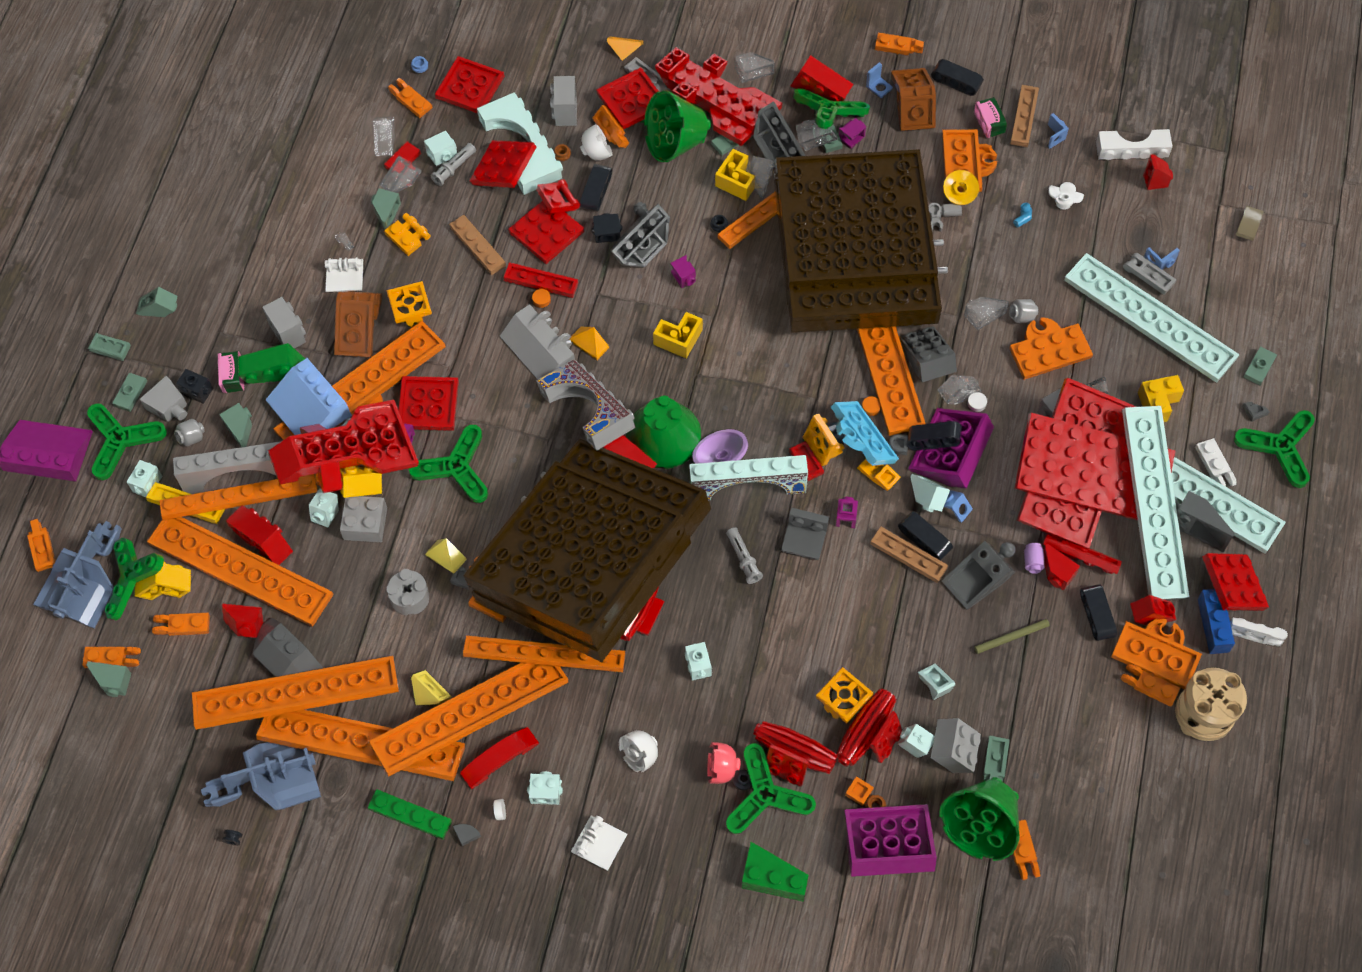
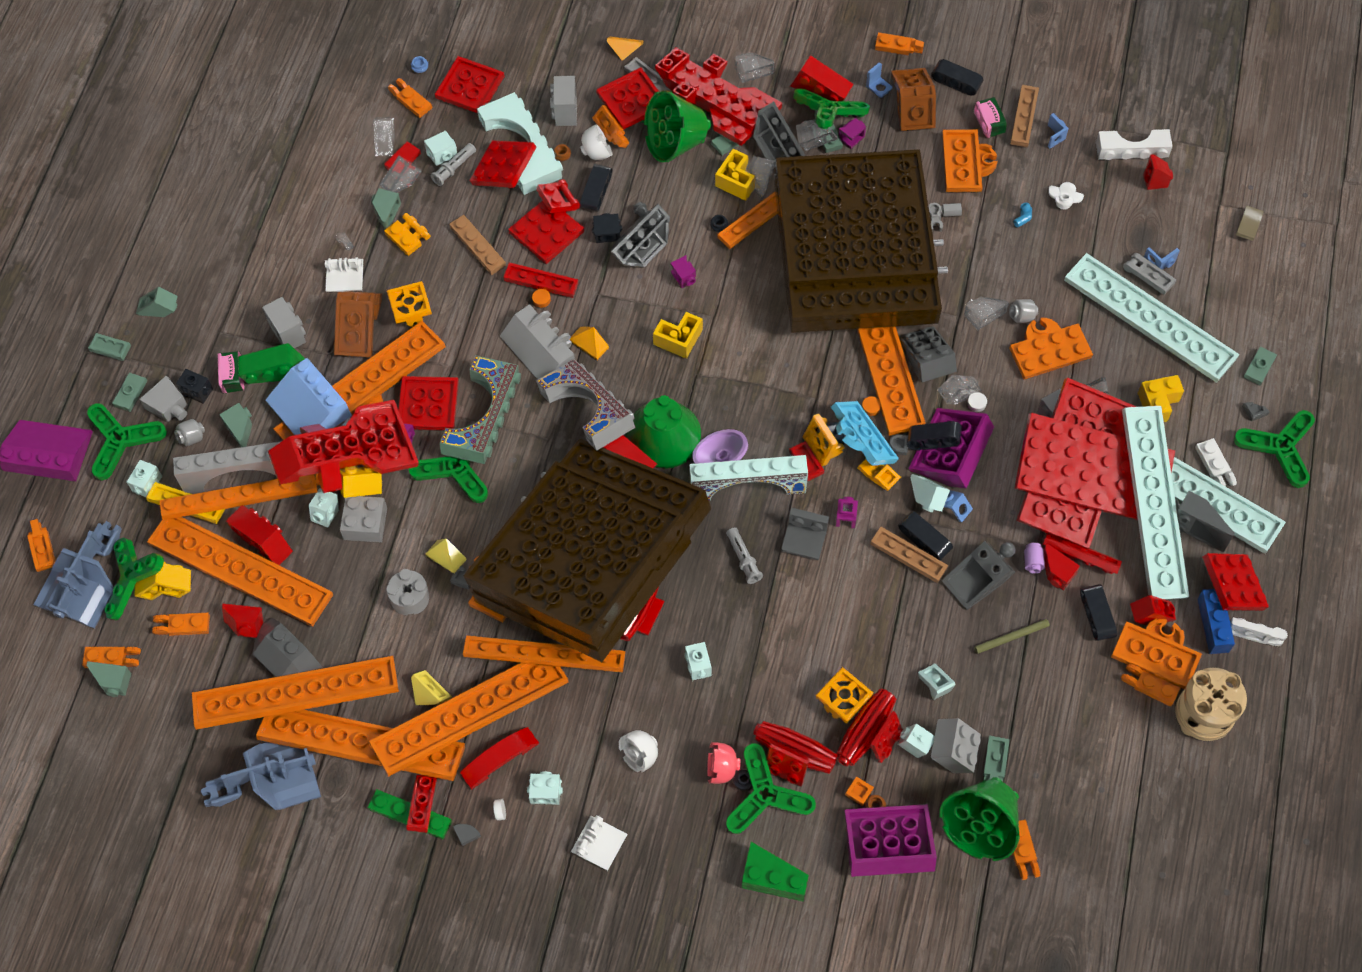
black bush [221,830,243,846] -> none
yellow dish [943,170,979,205] -> none
none -> red tile [407,775,437,833]
none -> sand green arch [440,355,521,464]

